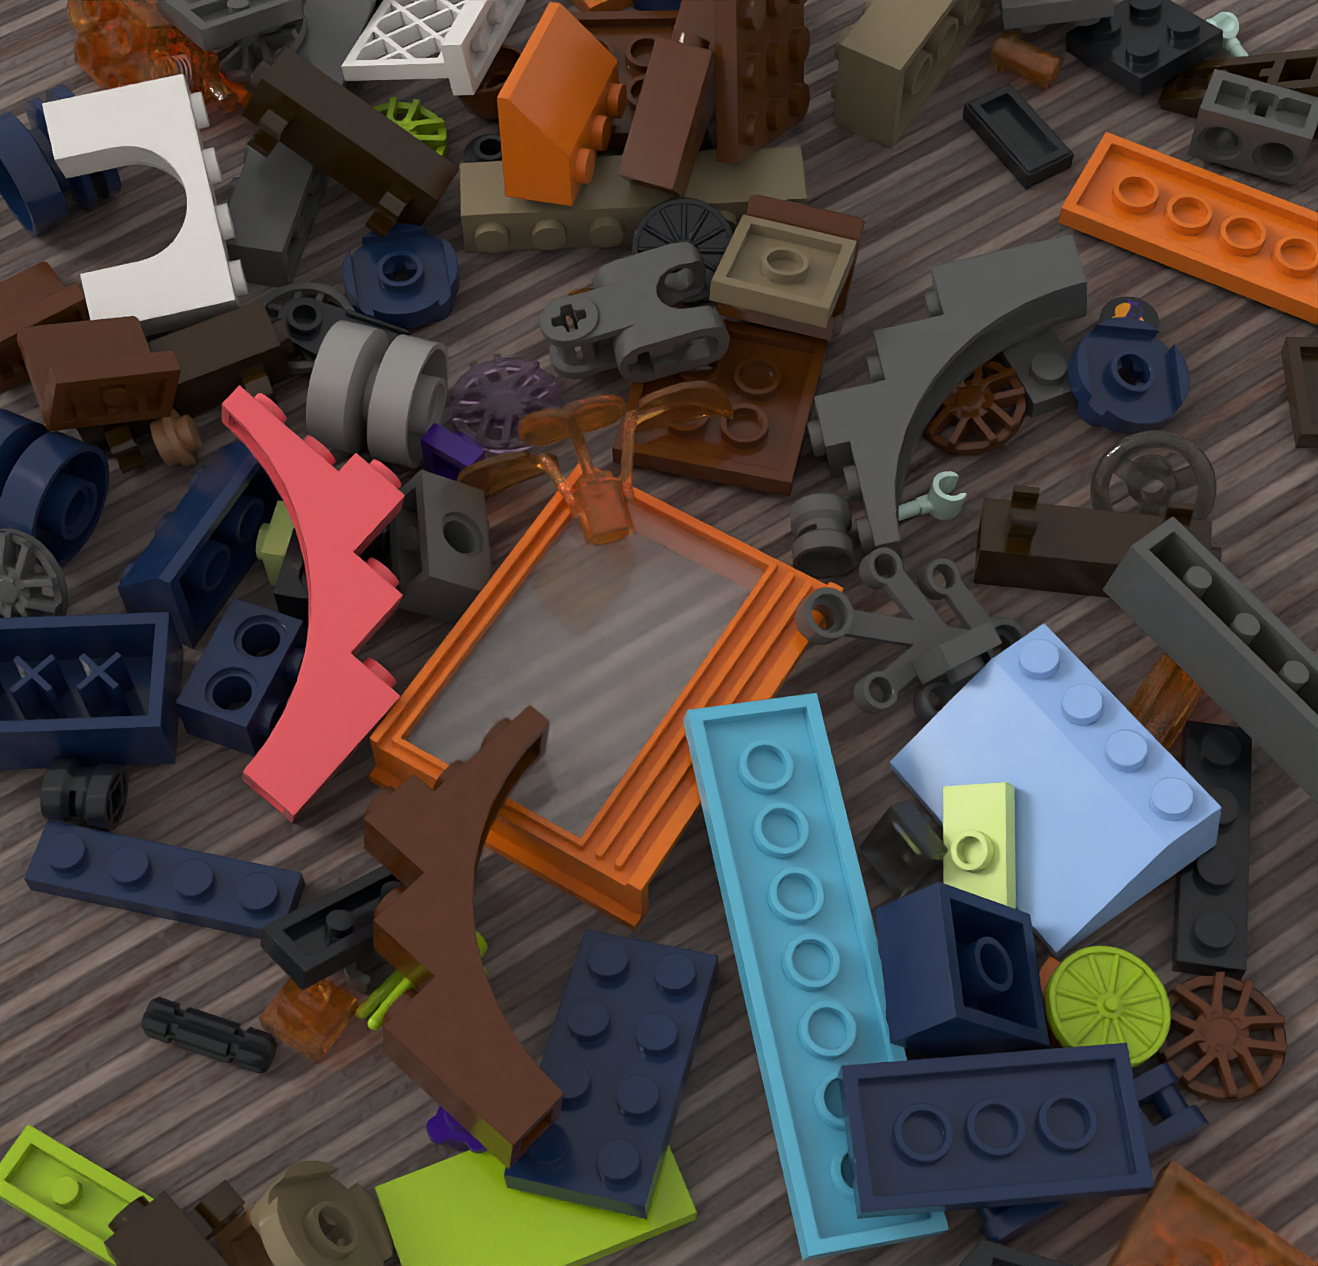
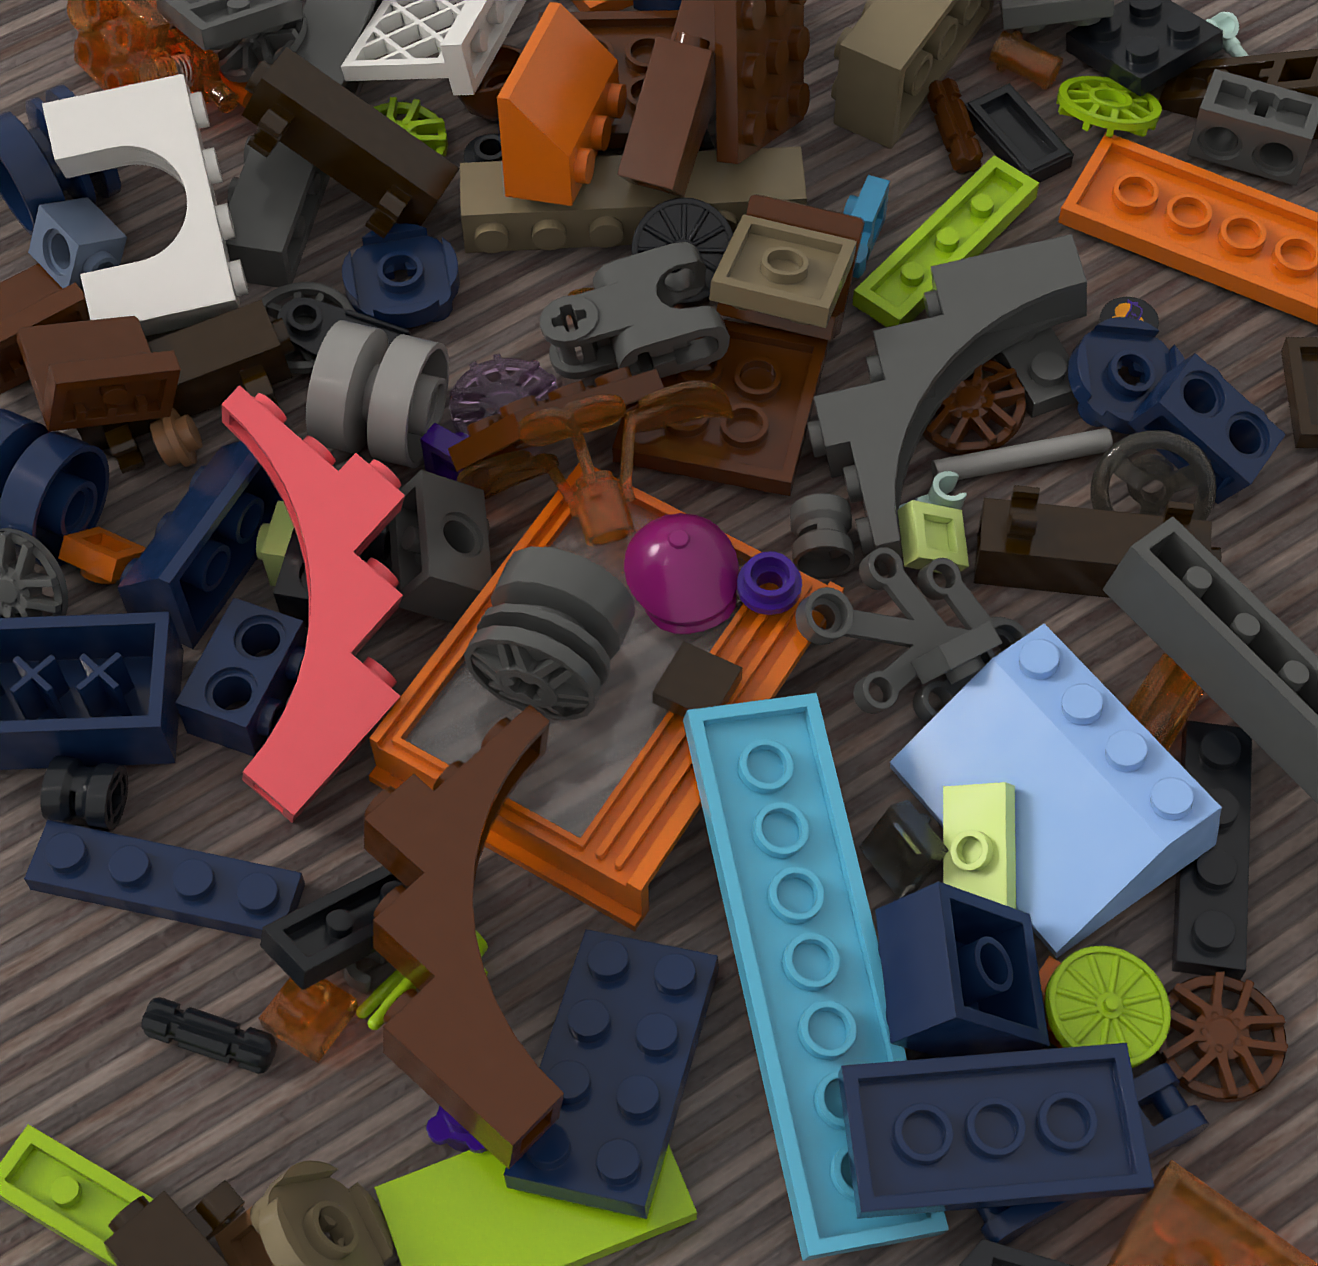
none -> sand blue brick [28,197,127,290]
none -> orange plate [58,526,146,584]
none -> reddish brown plate [448,366,666,472]
none -> dark grey wheel [464,546,635,720]
none -> magenta hat [624,513,739,634]
none -> dark brown tile [652,641,742,717]
none -> dark purple plate [737,551,802,615]
none -> dark azure plate [843,175,890,279]
none -> lime plate [852,155,1039,327]
none -> yellowish green plate [897,500,969,574]
none -> reddish brown axle [927,77,983,174]
none -> light grey bar [931,428,1113,480]
none -> lime wheel [1056,76,1162,137]
none -> dark blue brick [1128,353,1286,504]

